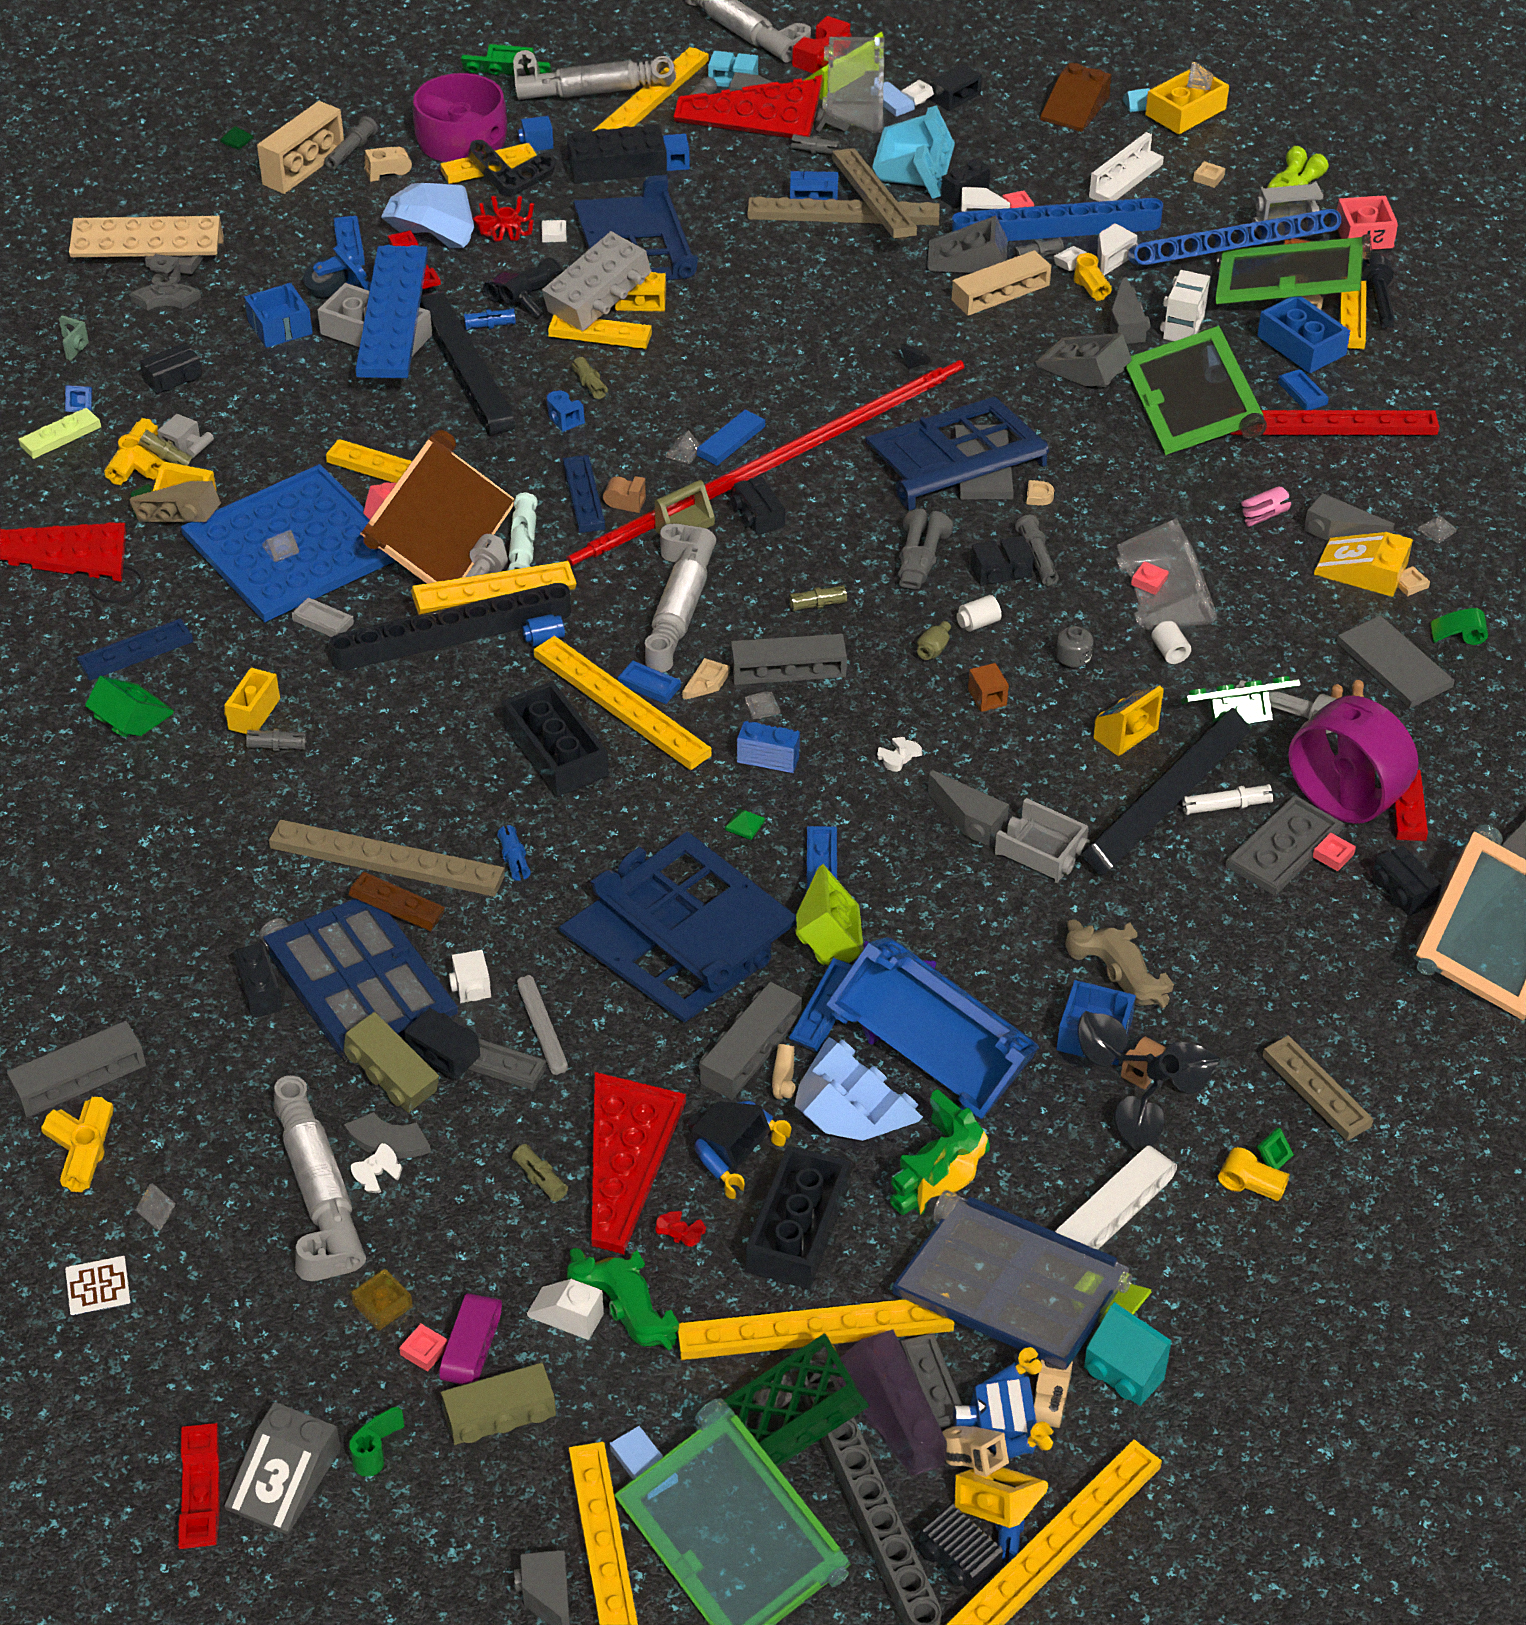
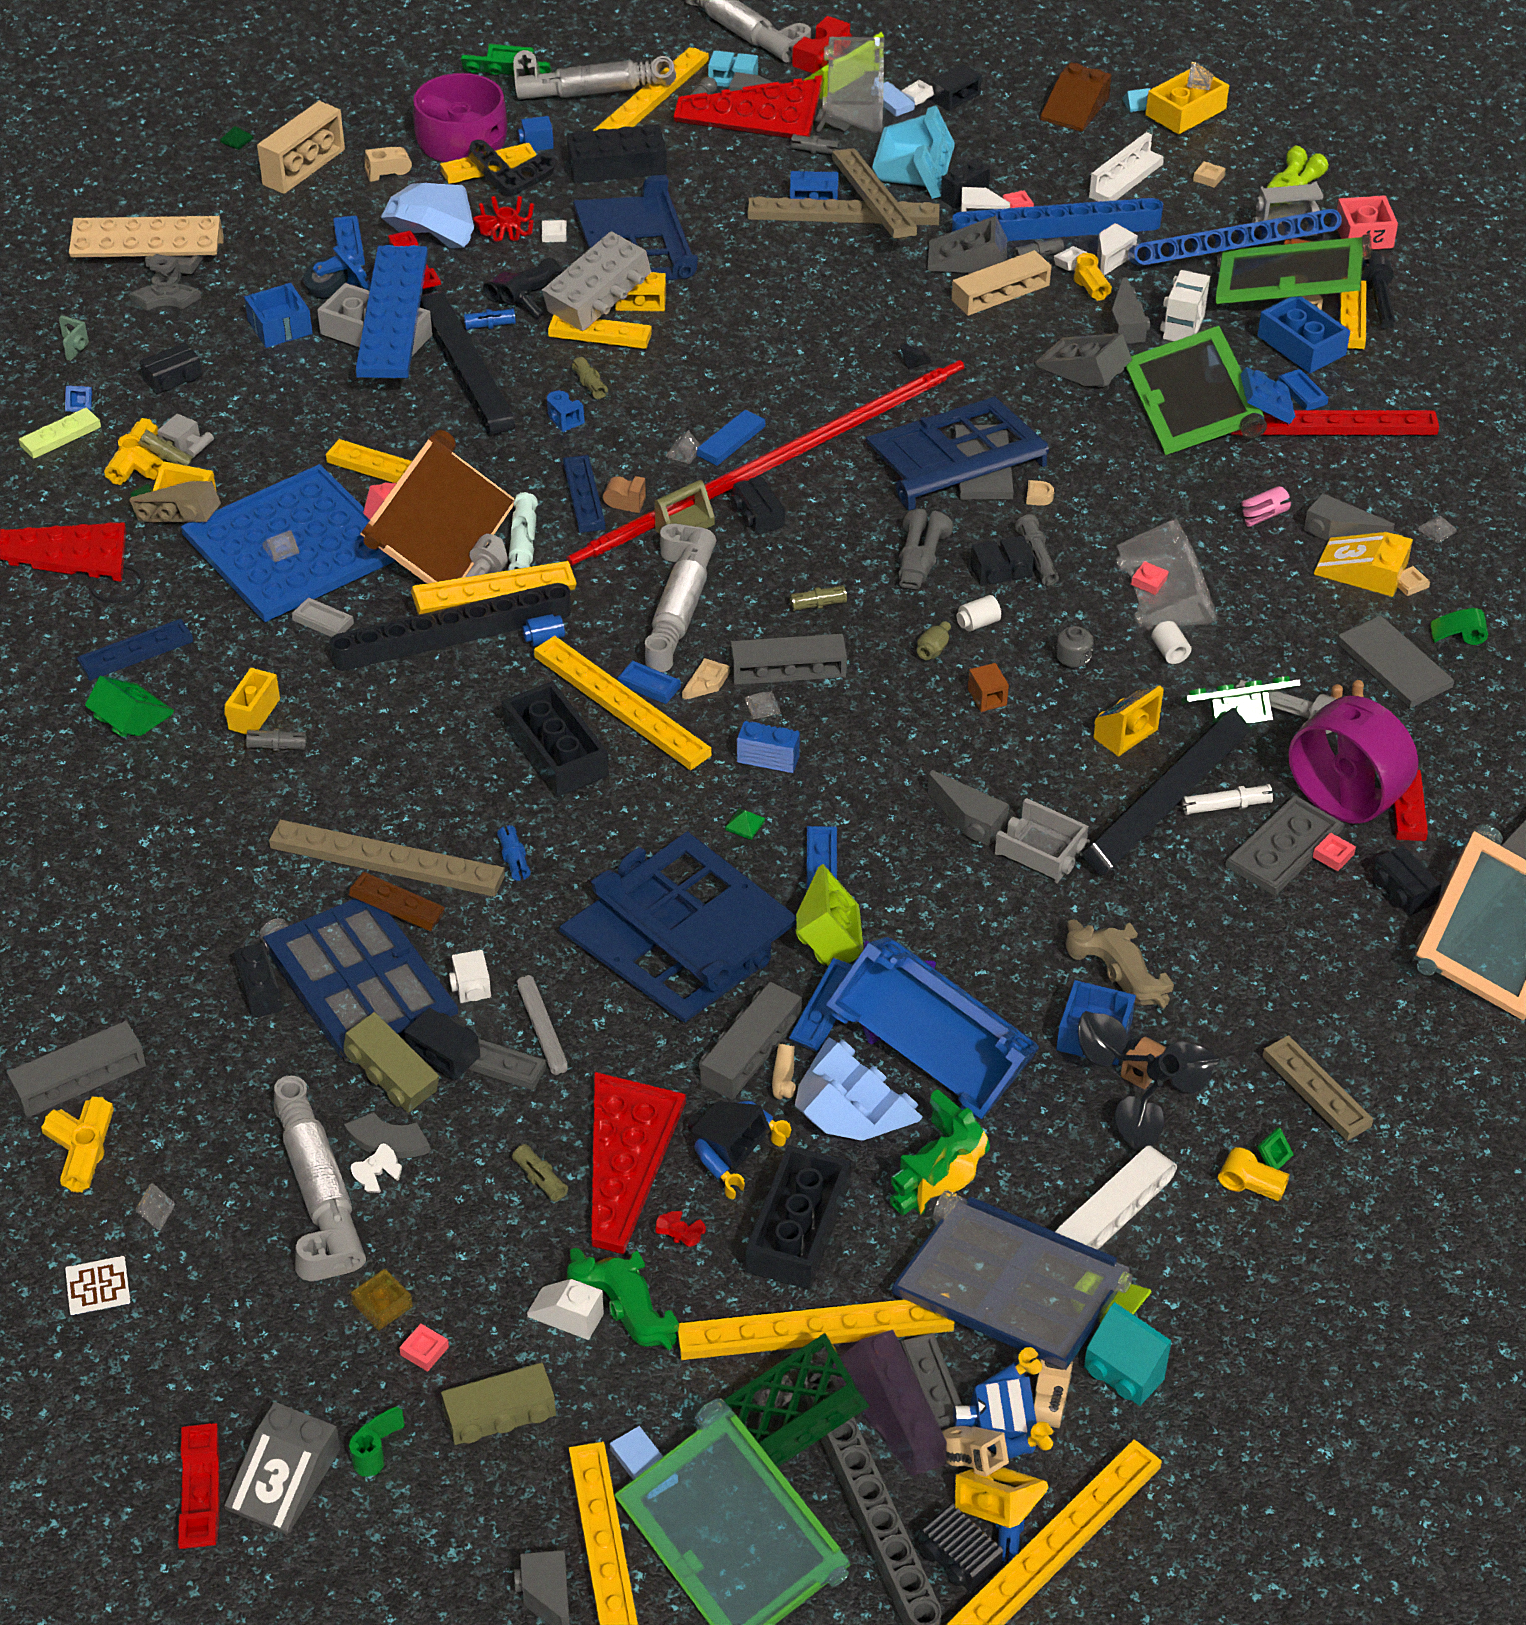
dark grey pin [324,116,378,170] -> none
magenta beam [440,1293,502,1385] -> none
blue brick [663,134,690,171] -> none
white piece [878,737,922,772] -> none
none -> blue plate [1240,367,1296,424]

